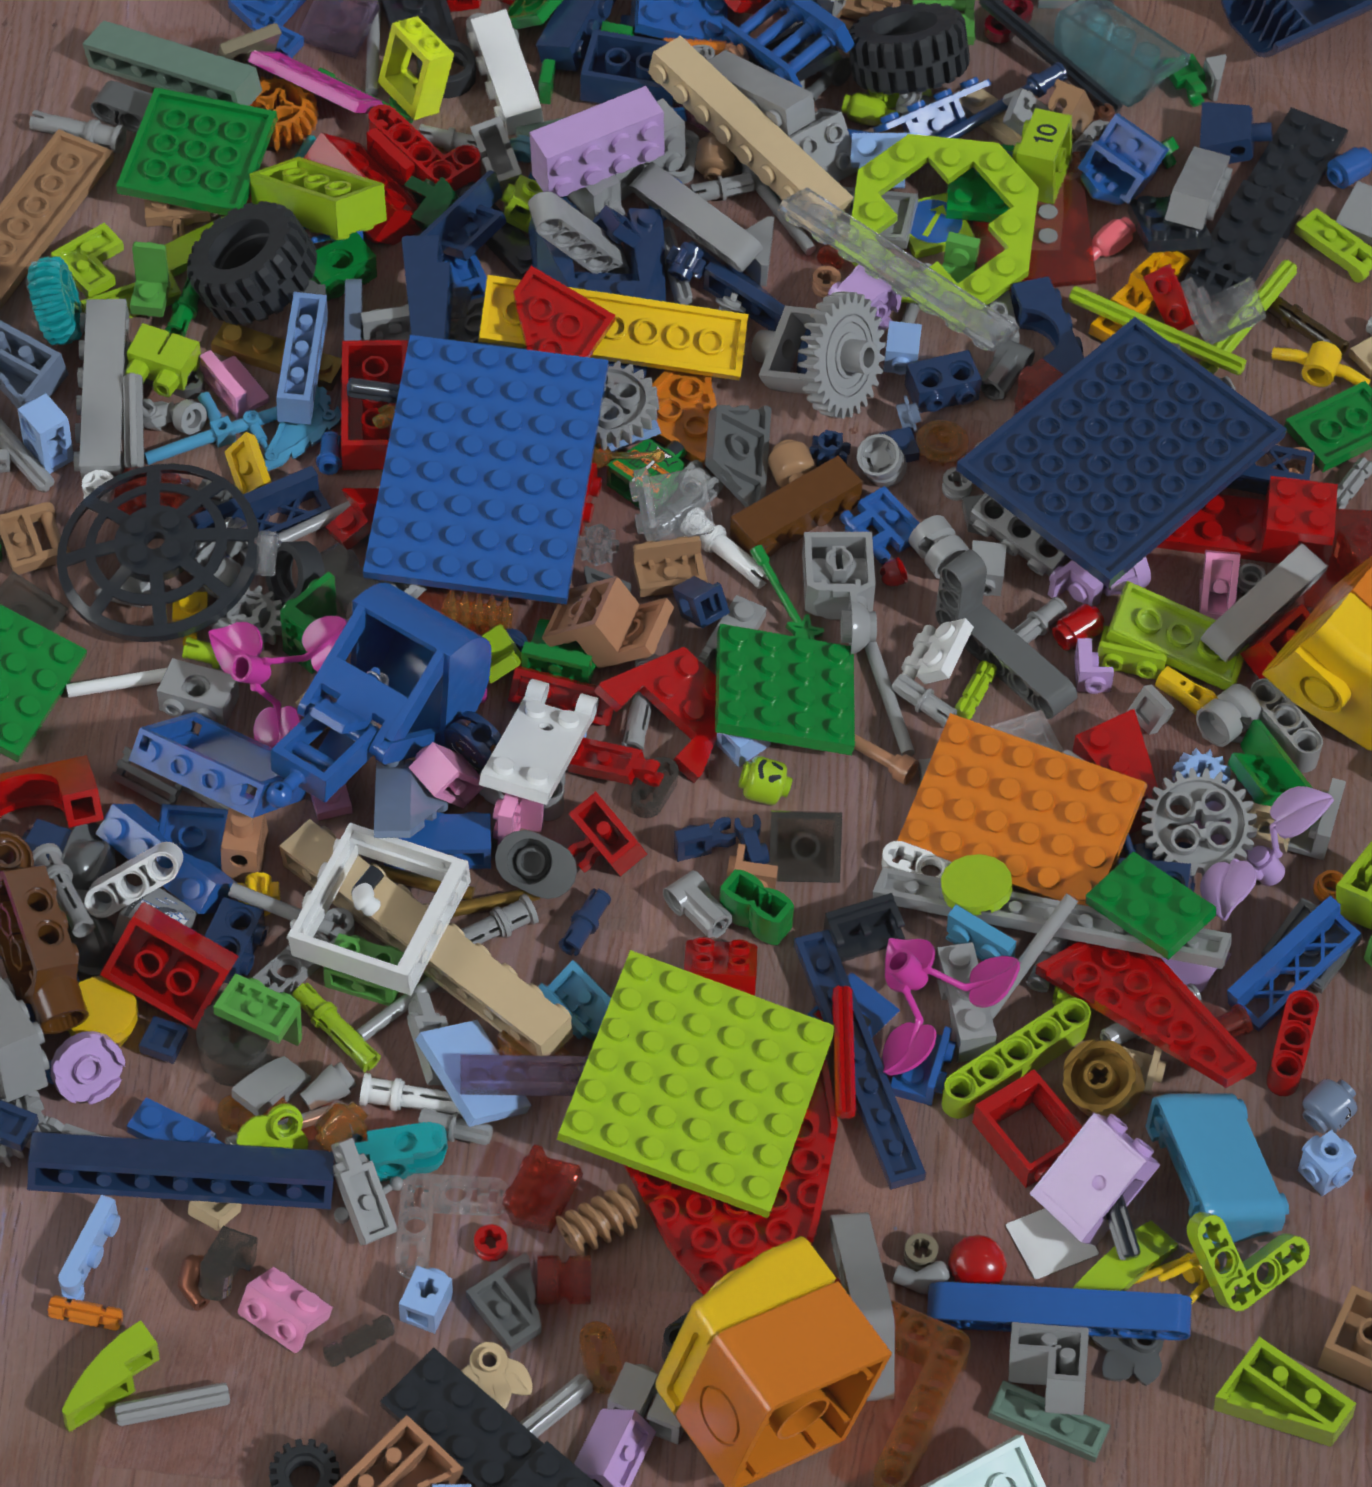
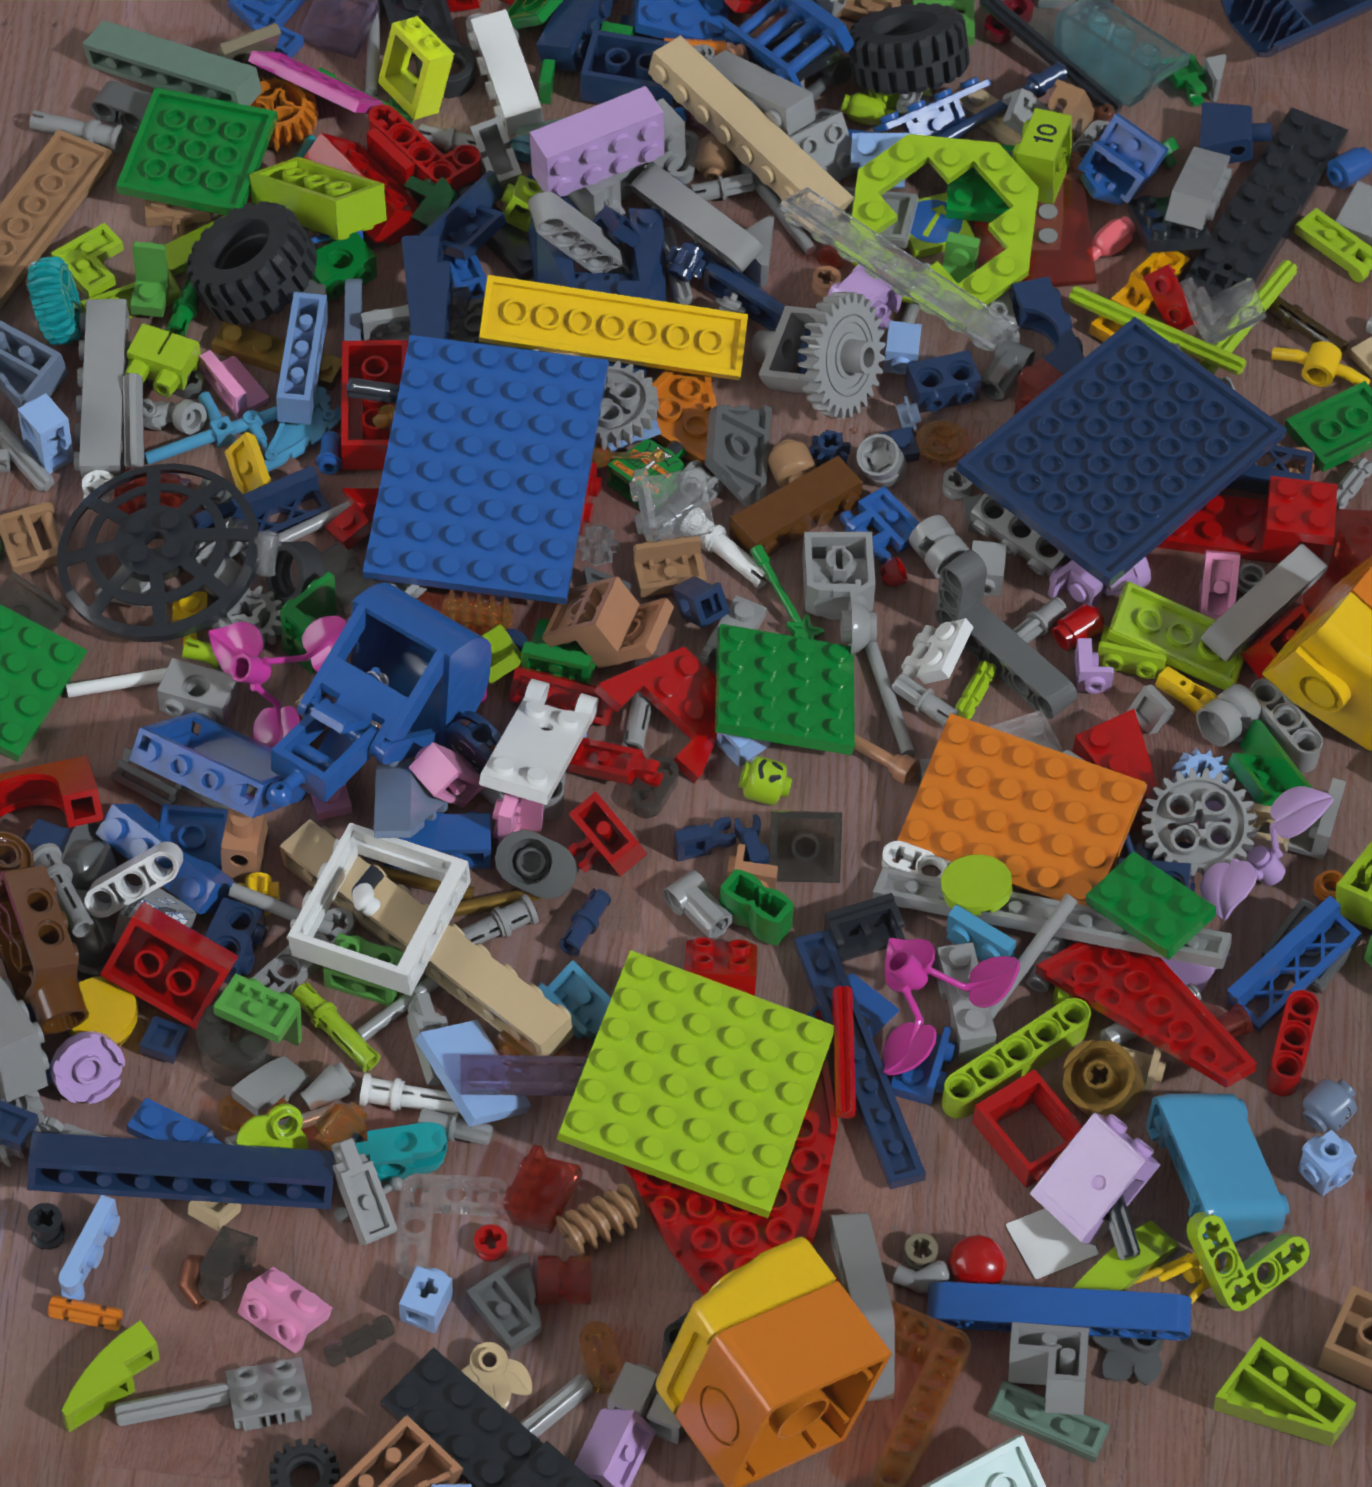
red plate [513,266,616,358] -> none
none -> black bush [28,1203,65,1250]
none -> light grey hinge [225,1357,312,1432]

